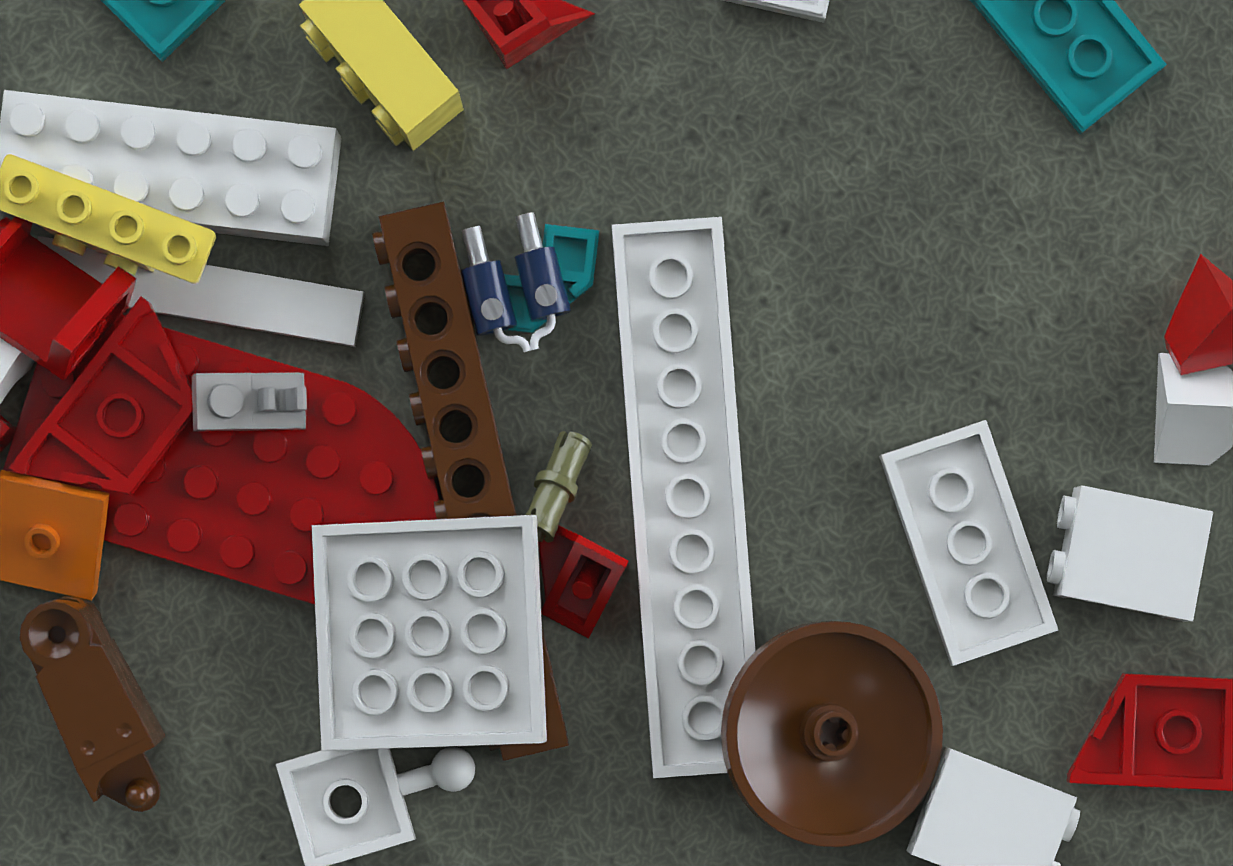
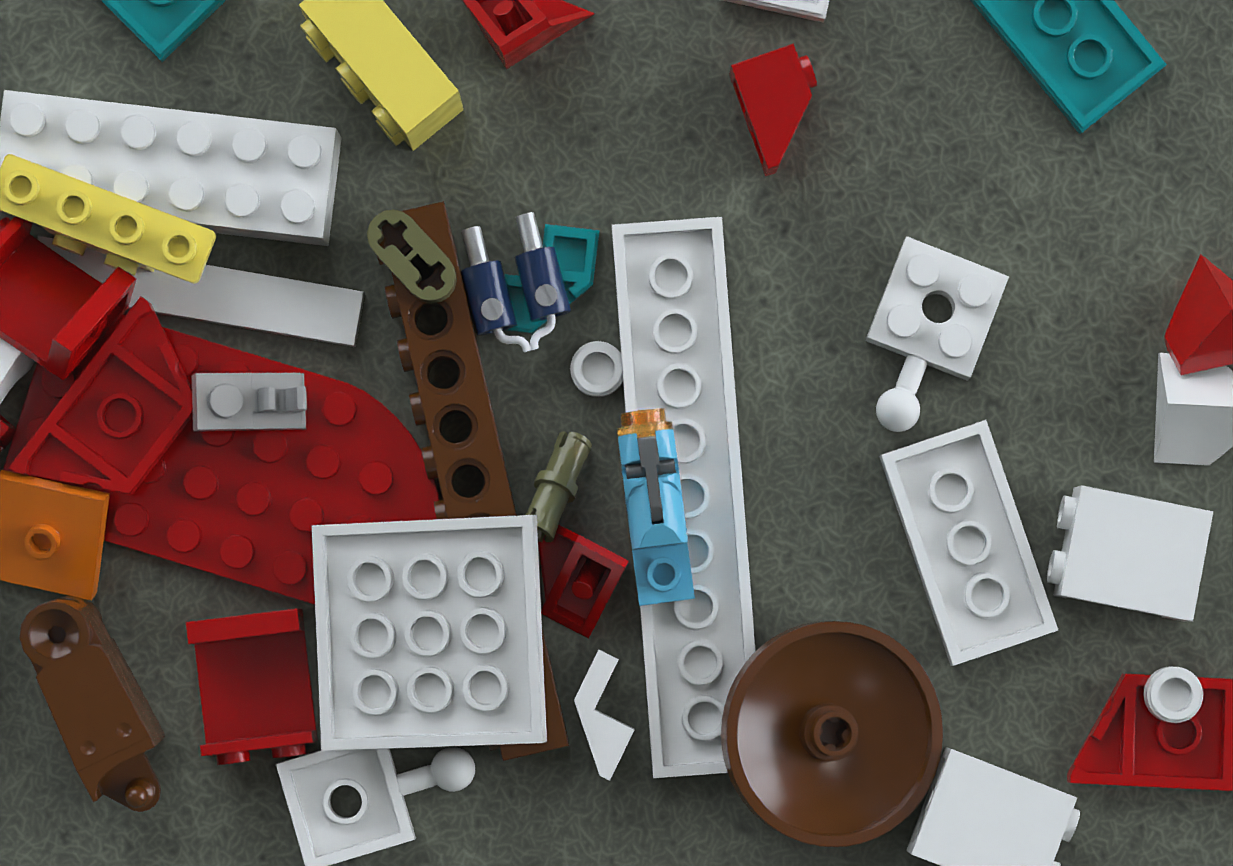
none -> red panel [186,608,318,765]
none -> olive beam [367,209,457,304]
none -> white tile [570,341,623,397]
none -> white slope [574,650,634,781]
none -> medium azure plate [616,408,695,606]
none -> red slope [729,43,817,177]
none -> white plate [865,236,1009,432]
none -> white tile [1144,666,1203,723]

